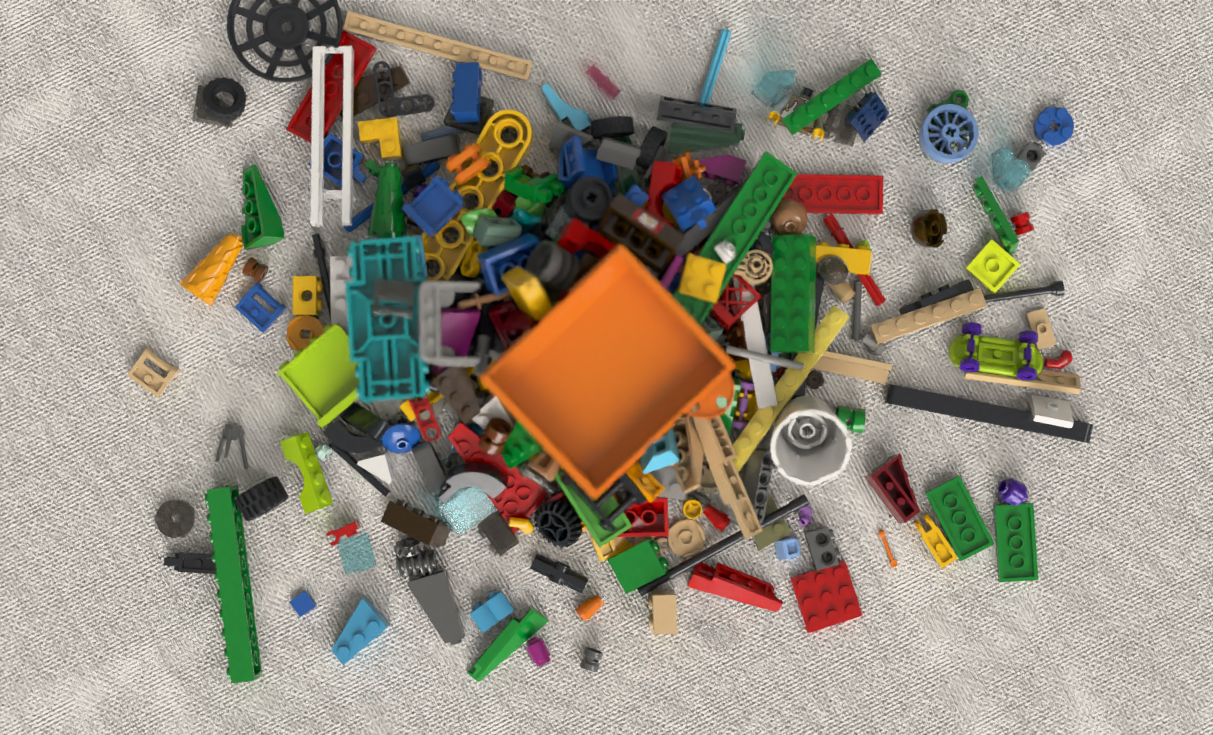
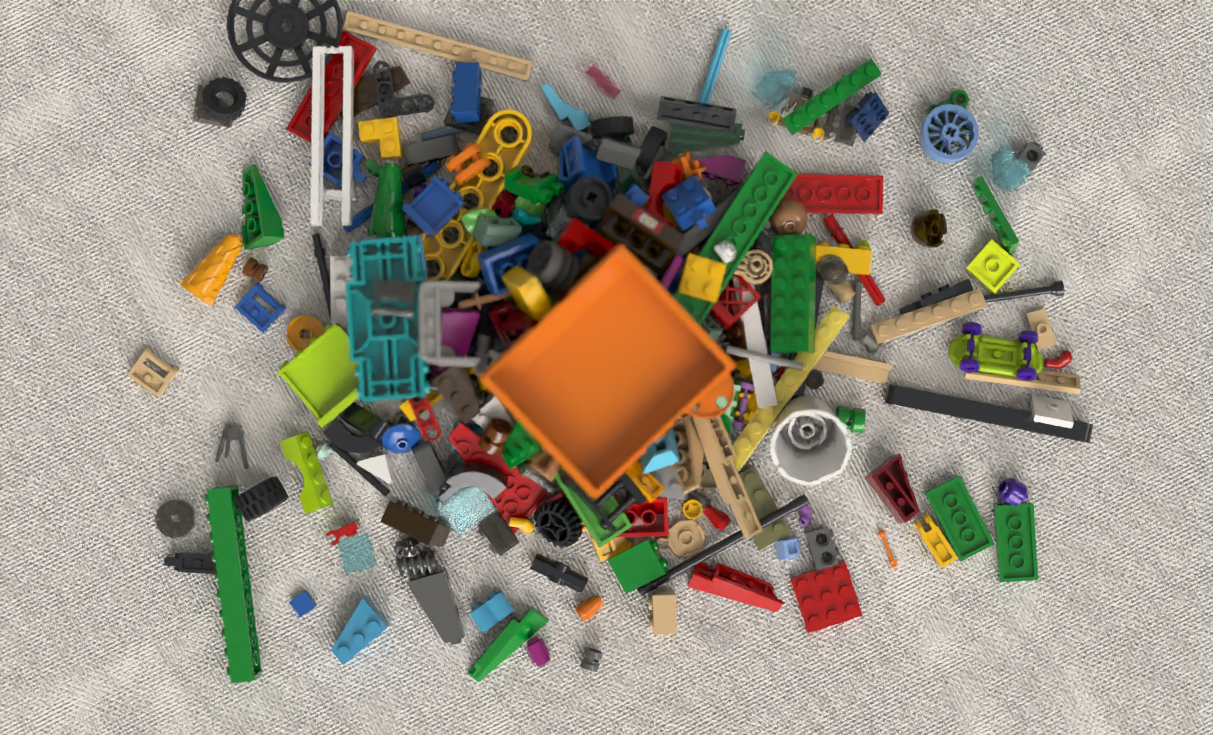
yellow brick [293,276,323,315] -> none
dark grey beam [743,448,777,524] -> none
red wheel [1010,211,1035,236] -> none
blue plate [1034,107,1074,146] -> none

